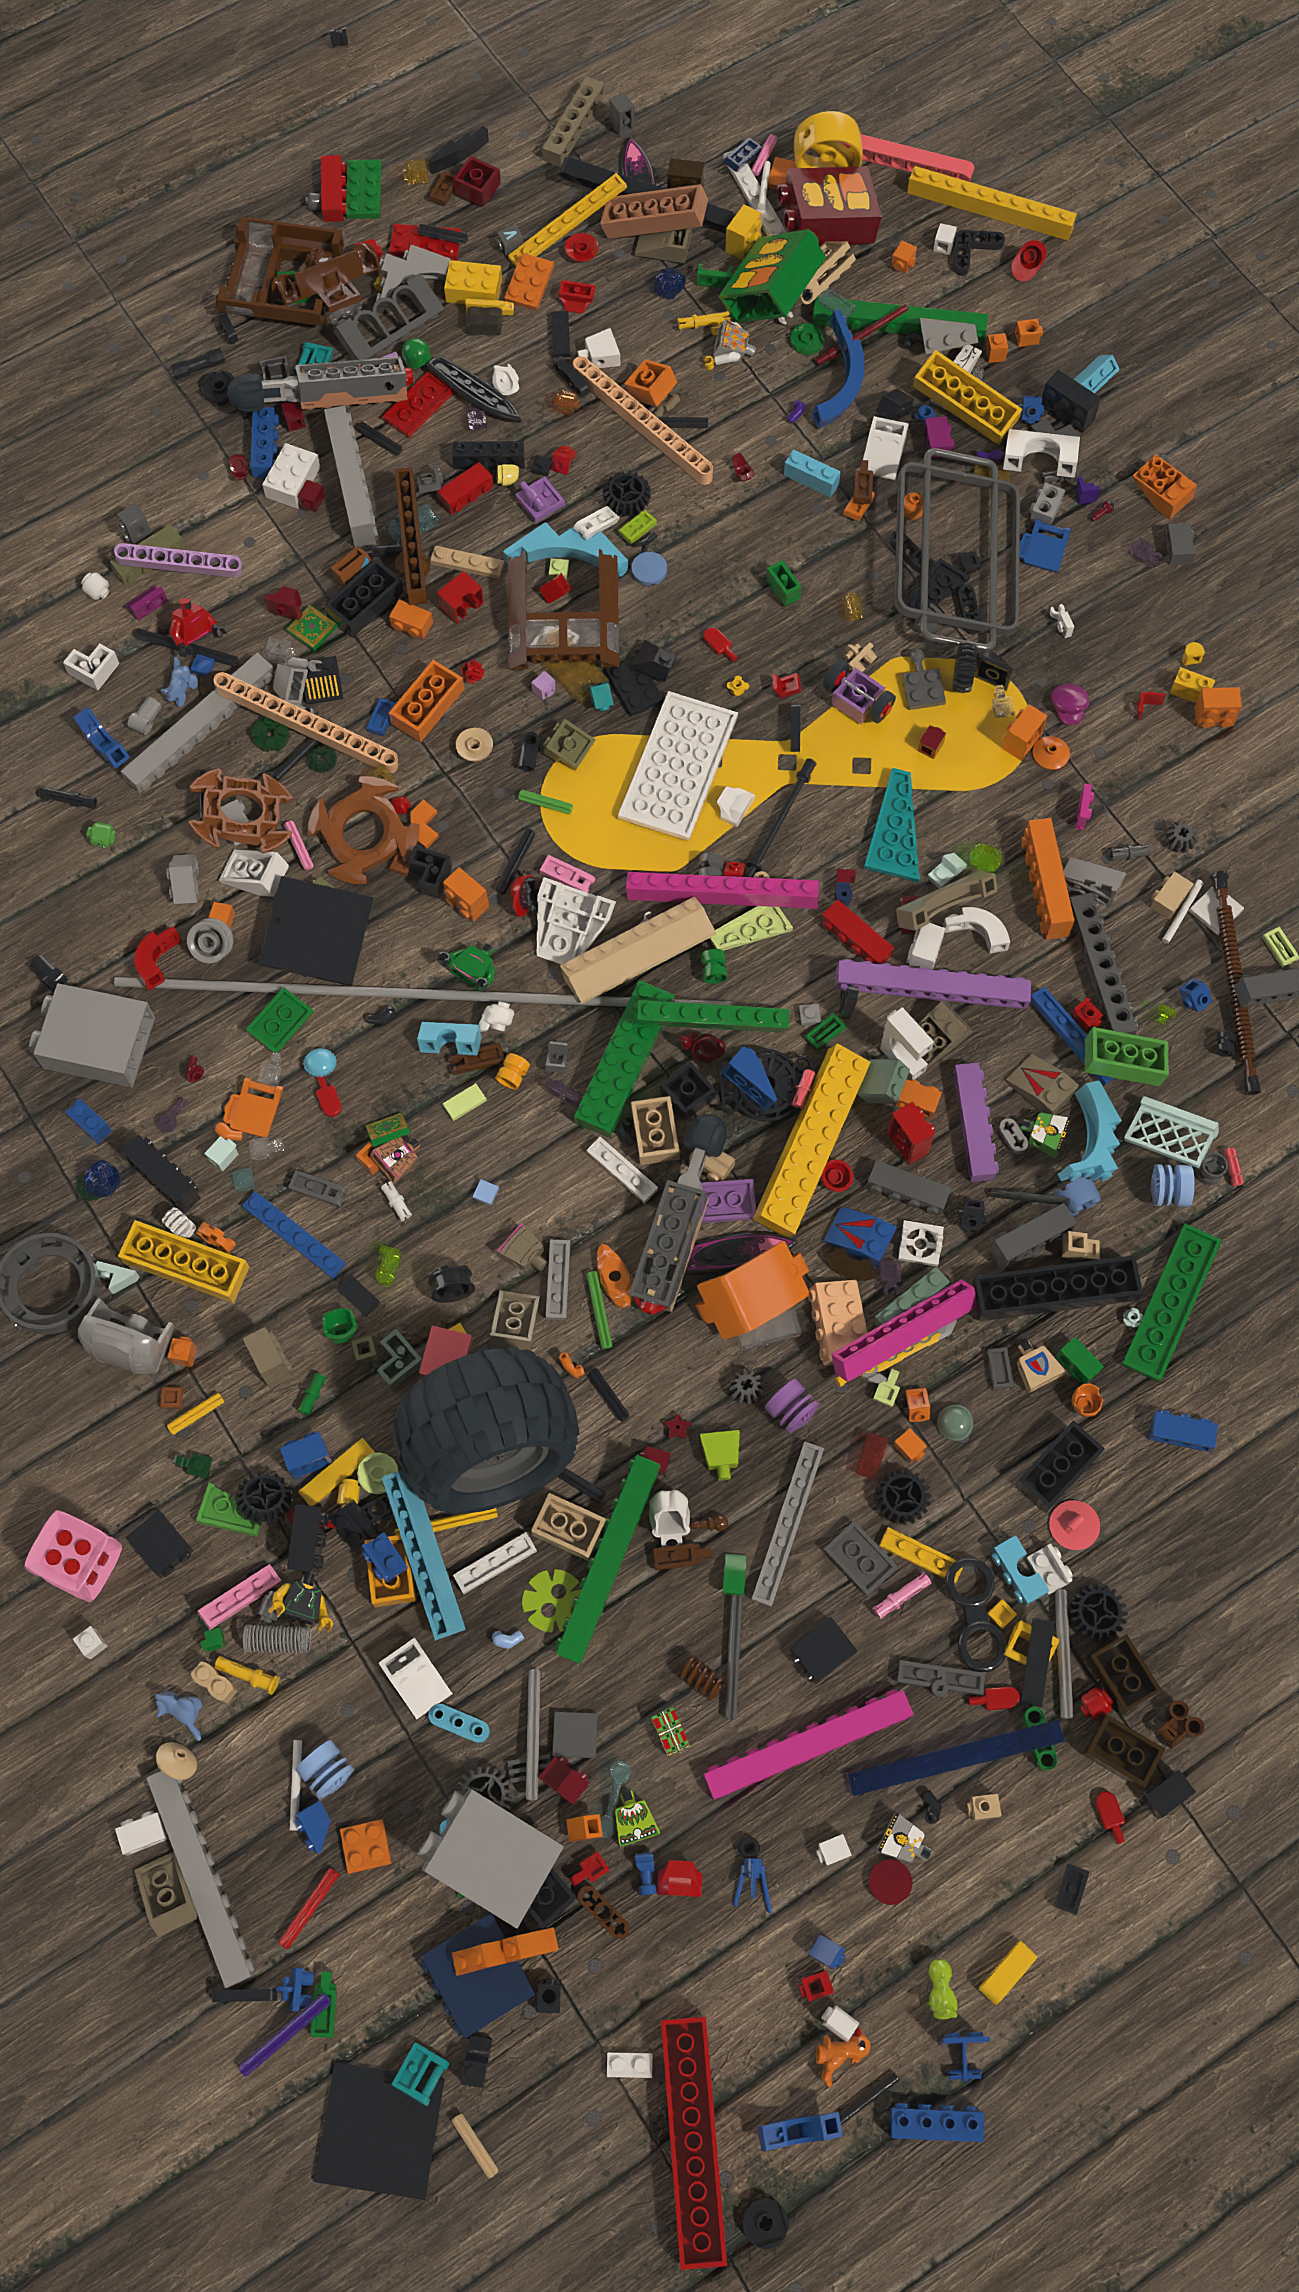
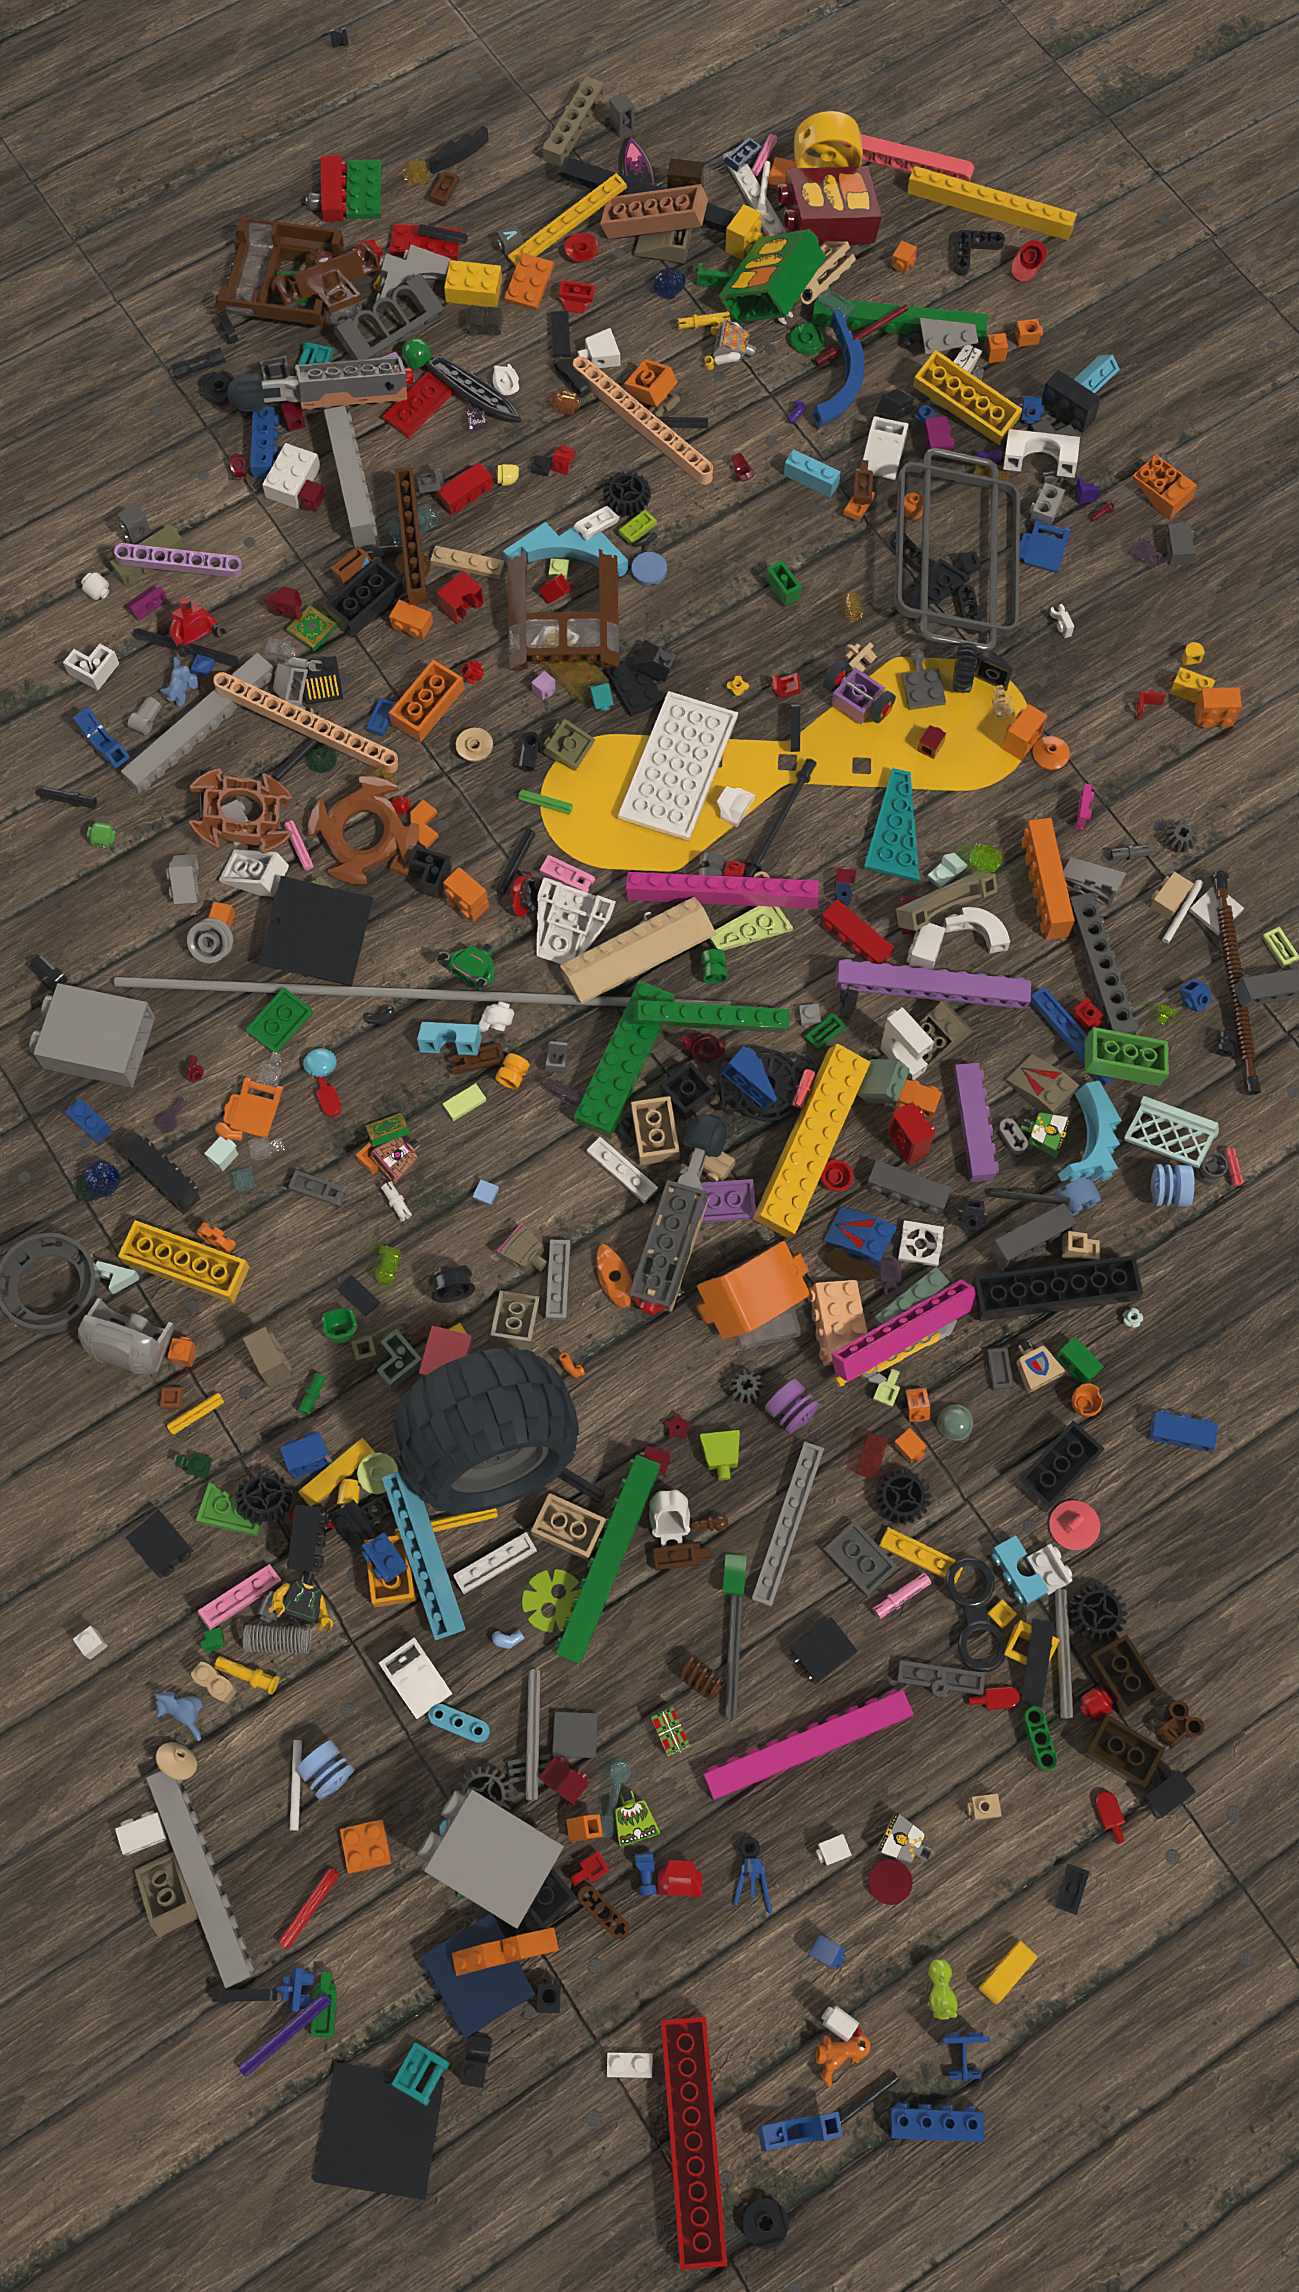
bright pink piece [24,1510,122,1602] -> none
red arch [134,926,181,991] -> none
white gear [162,1207,196,1239] -> none
blue plate [242,1191,346,1279] -> none
dark green plate [251,716,289,752] -> none
blue slope [294,1801,331,1854] -> none
black axle [357,422,402,456] -> none
black brick [452,441,525,470] -> none
tan axle [452,2114,498,2178] -> none
dark red brick [453,156,501,207] -> none
yellow hinge [465,298,514,319] -> none
medium lavender plate [515,477,565,522] -> none
bright green axle [587,1271,612,1349] -> none
black axle [588,1368,629,1422] -> none
black piece [684,1232,798,1276] -> none
red piece [703,627,738,662] -> none
red brick [798,1970,834,2002] -> none
clear blue plate [848,1720,1065,1796] -> none
black arm [922,1790,942,1824] -> none
white brick [933,223,957,255] -> none
magenta piece [1051,684,1090,725] -> none
green plate [1122,1223,1222,1383] -> none

